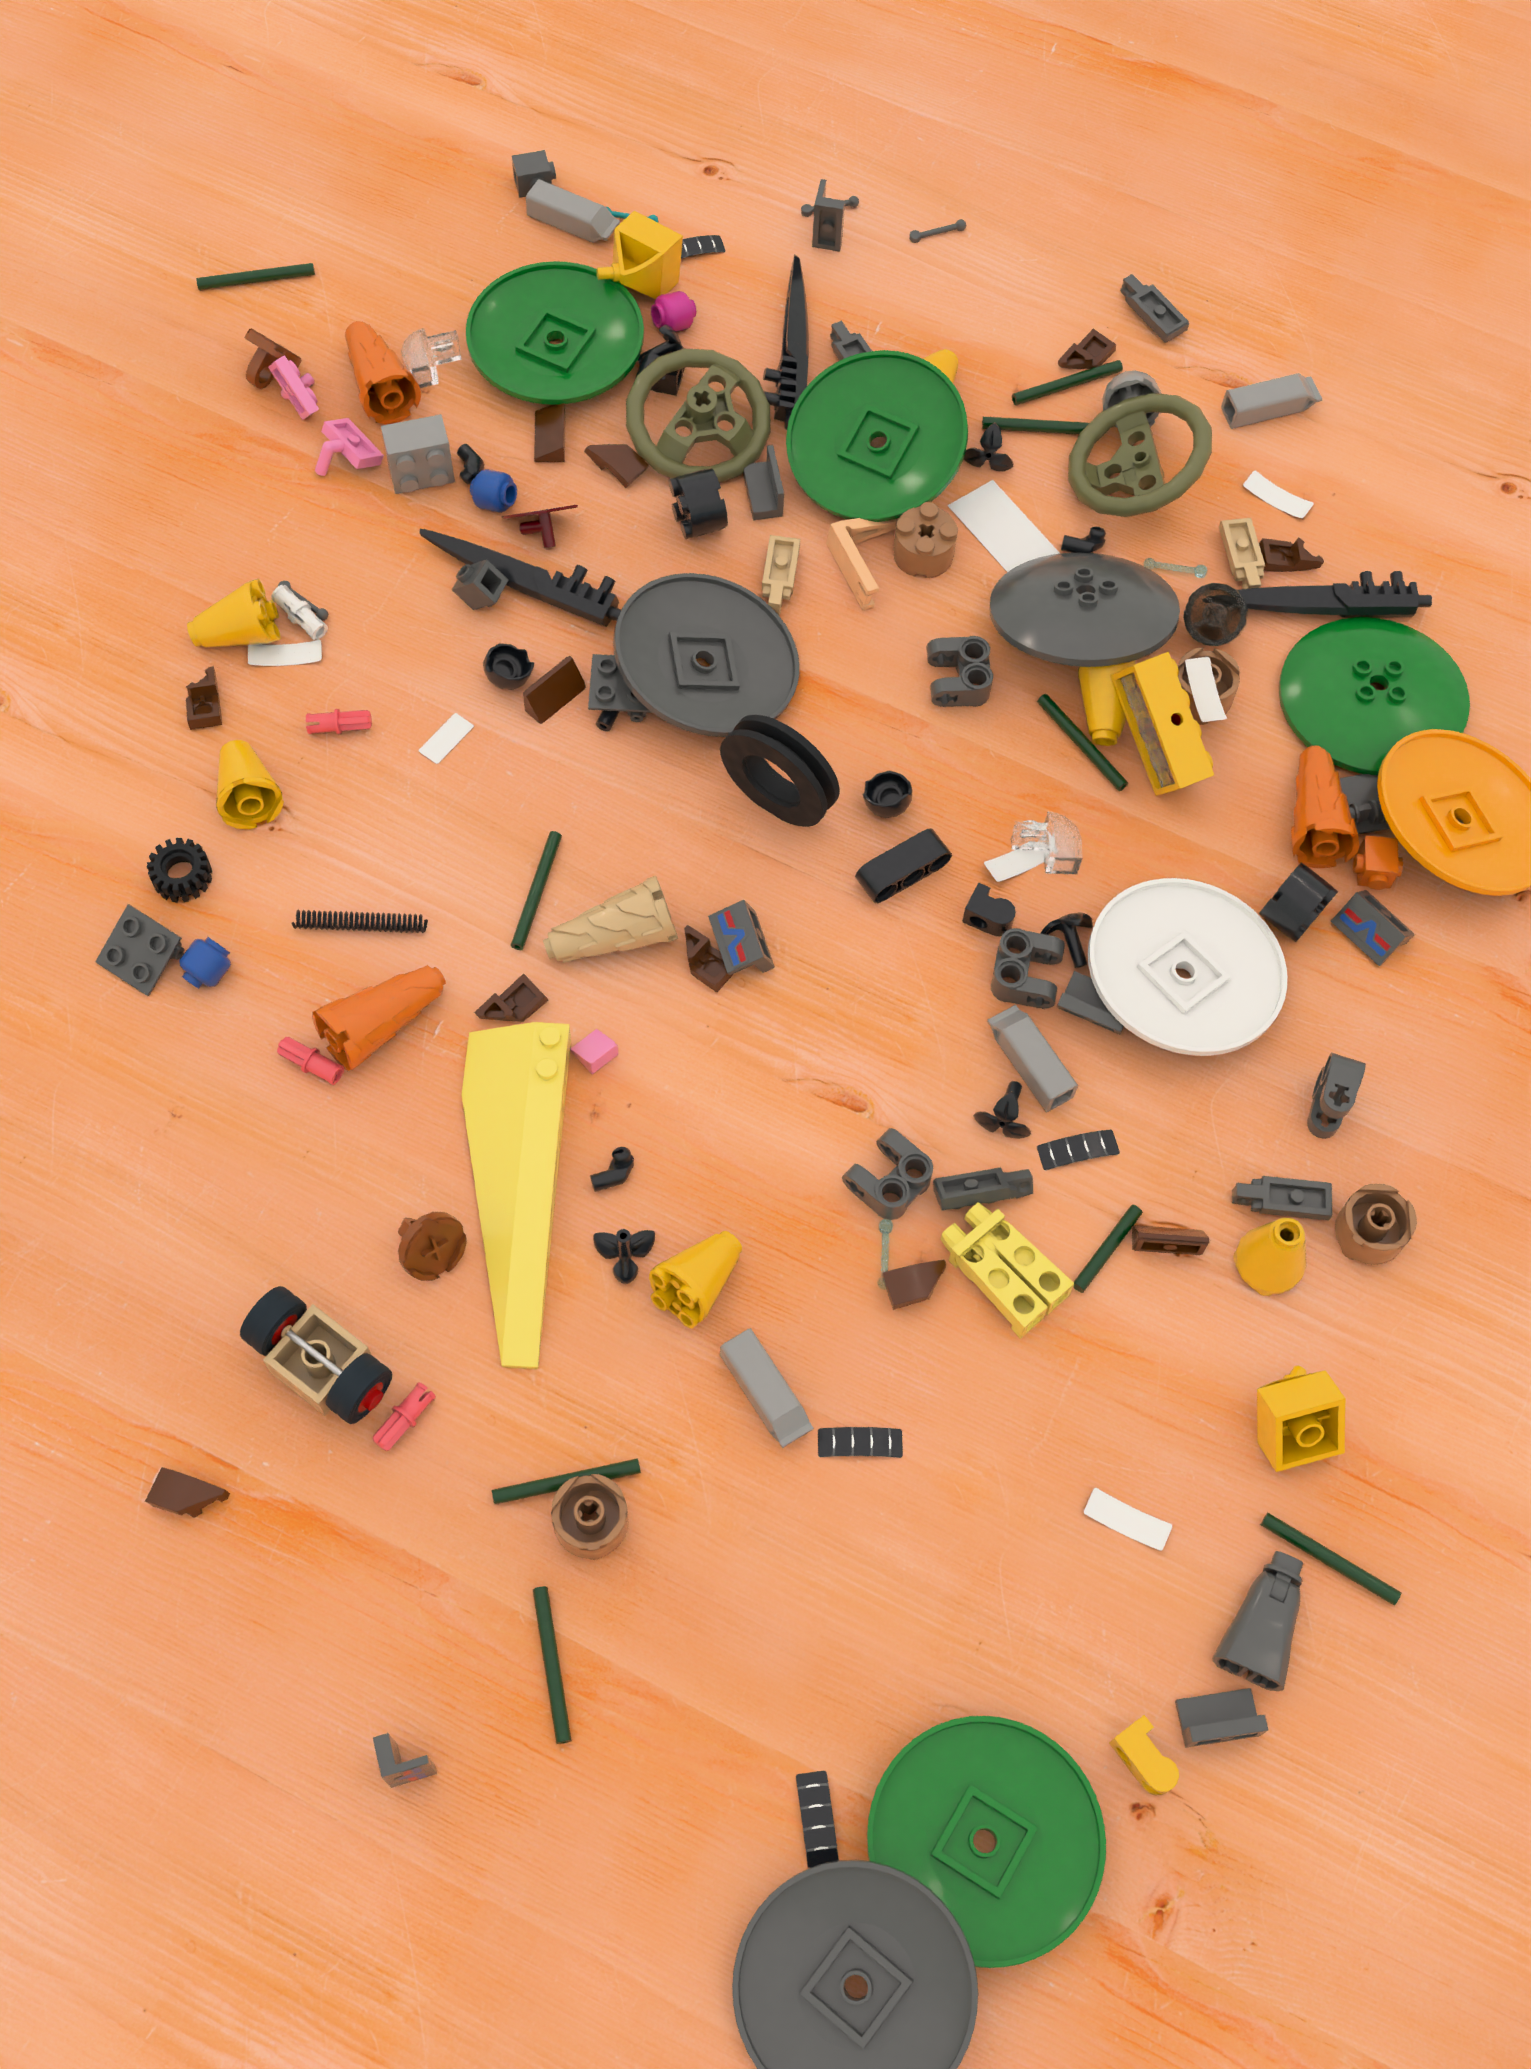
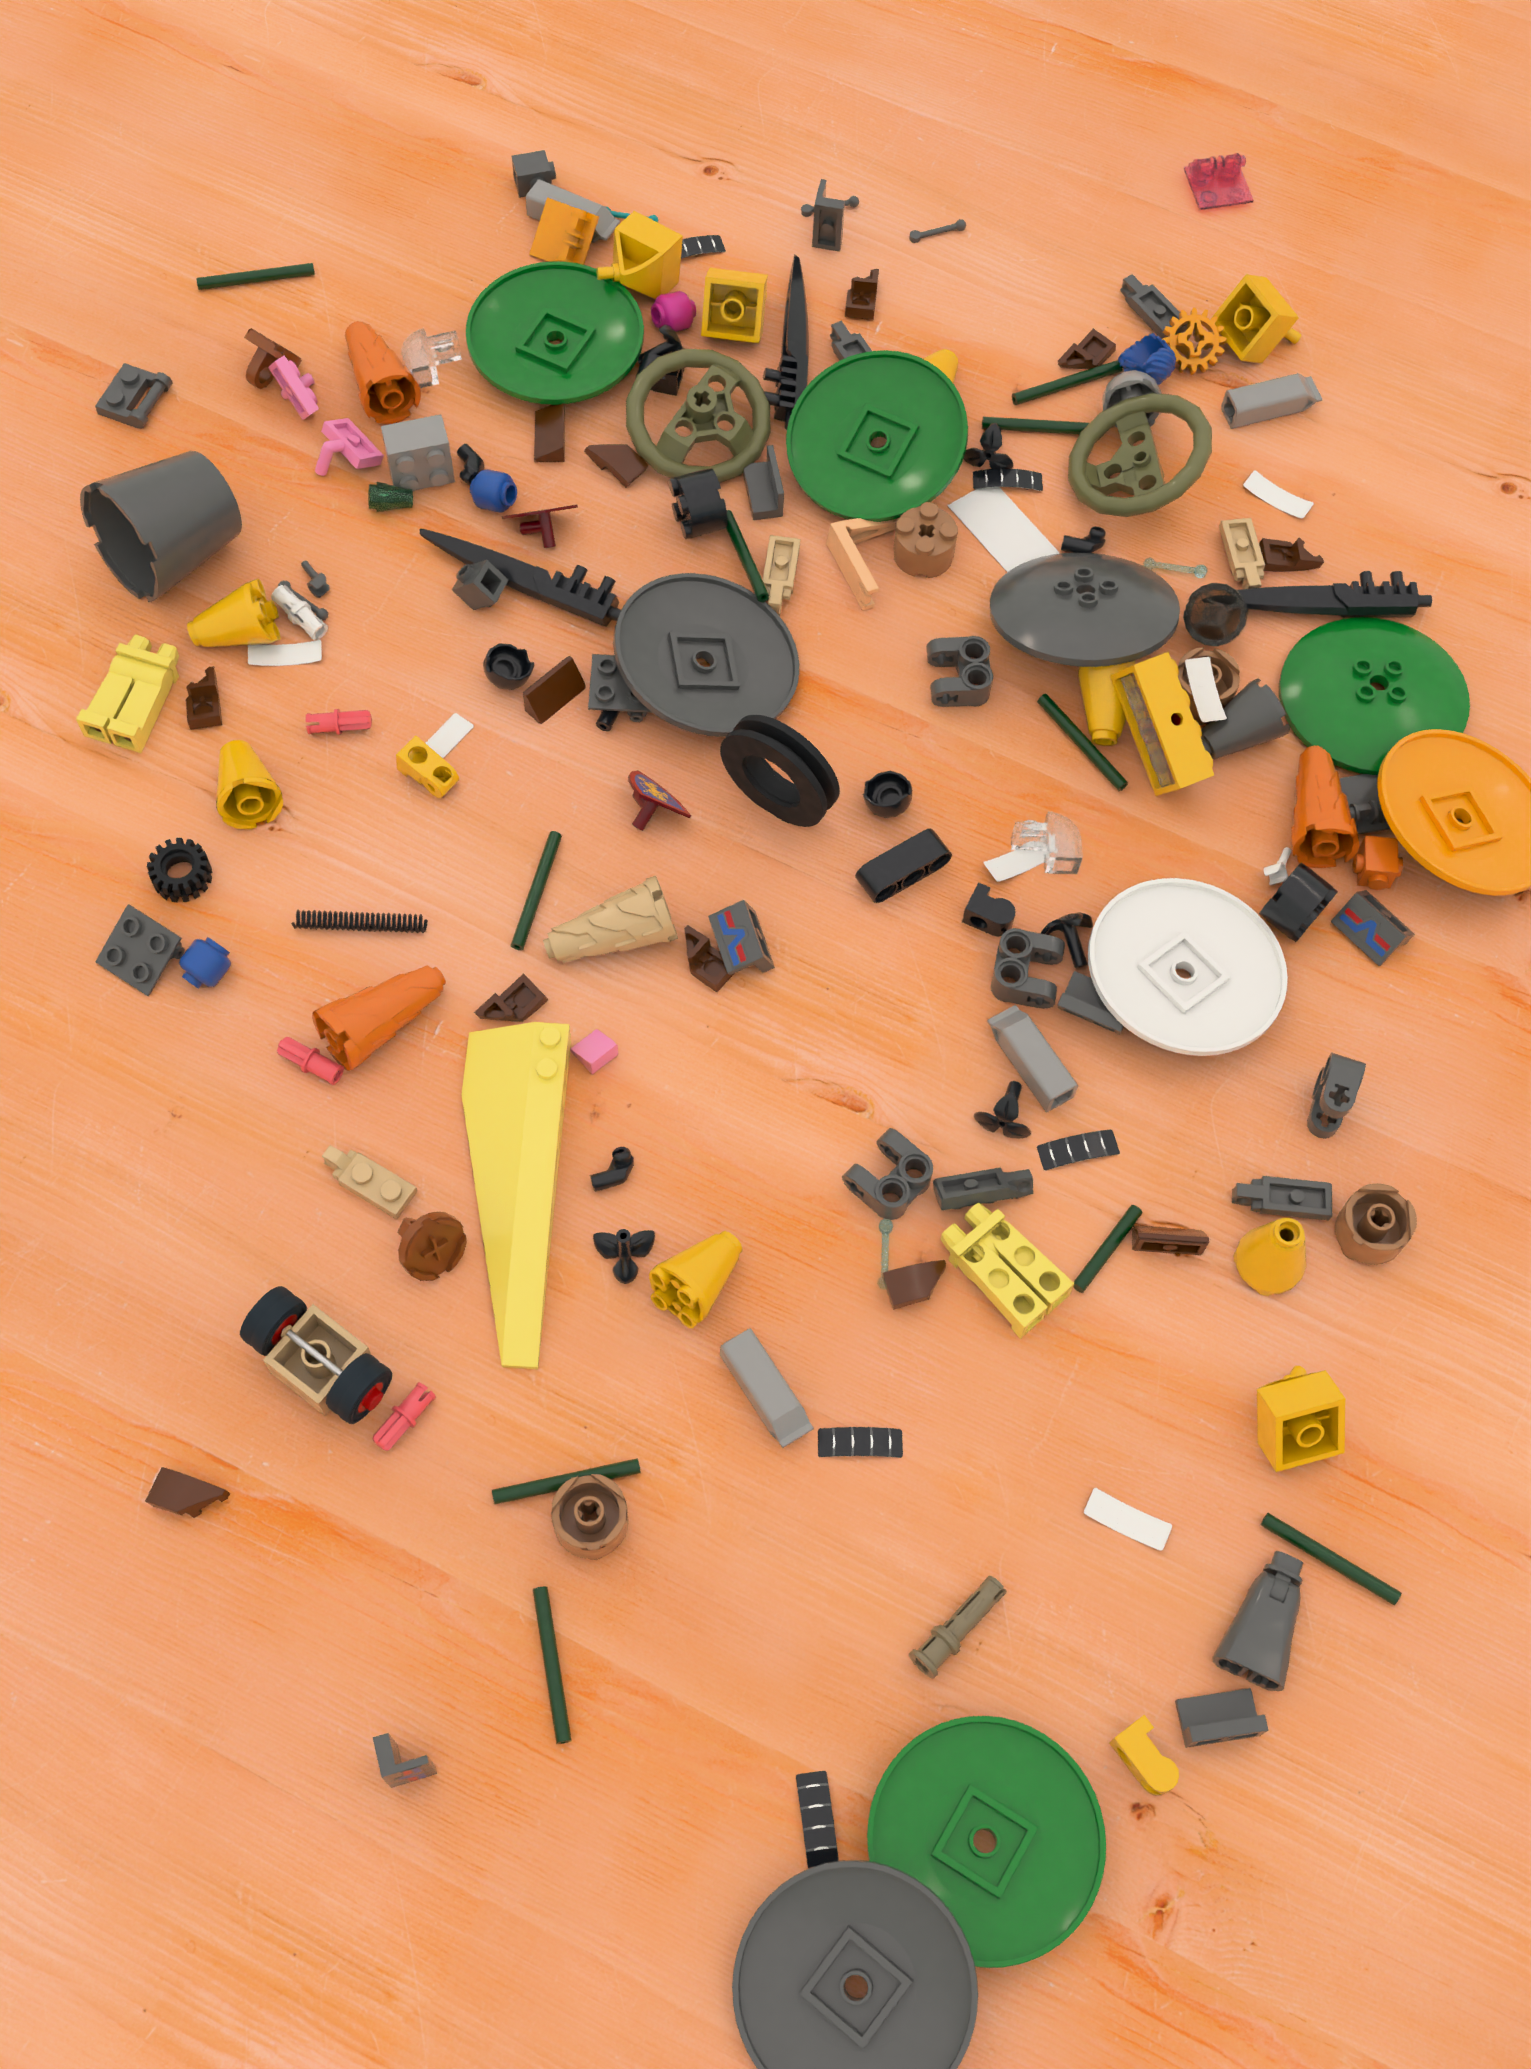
none -> light yellow hips [76,634,179,753]
none -> dark grey cone [80,451,242,602]
none -> dark grey plate [95,363,173,429]
none -> dark grey hand [301,561,330,598]
none -> tan hinge [322,1145,417,1219]
none -> clear green cone [368,482,413,513]
none -> yellow leg [396,735,459,798]
none -> light orange hinge [529,197,599,265]
none -> shield [628,770,691,831]
none -> yellow piece [701,268,768,343]
none -> dark green piece [726,510,769,602]
none -> reddish brown slope [845,269,879,320]
none -> dark tan pin [909,1576,1007,1679]
none -> black sticker [973,468,1043,491]
none -> blue hair [1118,333,1176,385]
none -> light orange gear [1162,307,1227,375]
none -> clear pink hinge [1184,153,1254,210]
none -> dark grey cone [1201,678,1290,759]
none -> yellow piece [1212,274,1302,363]
none -> white hand [1264,847,1291,886]

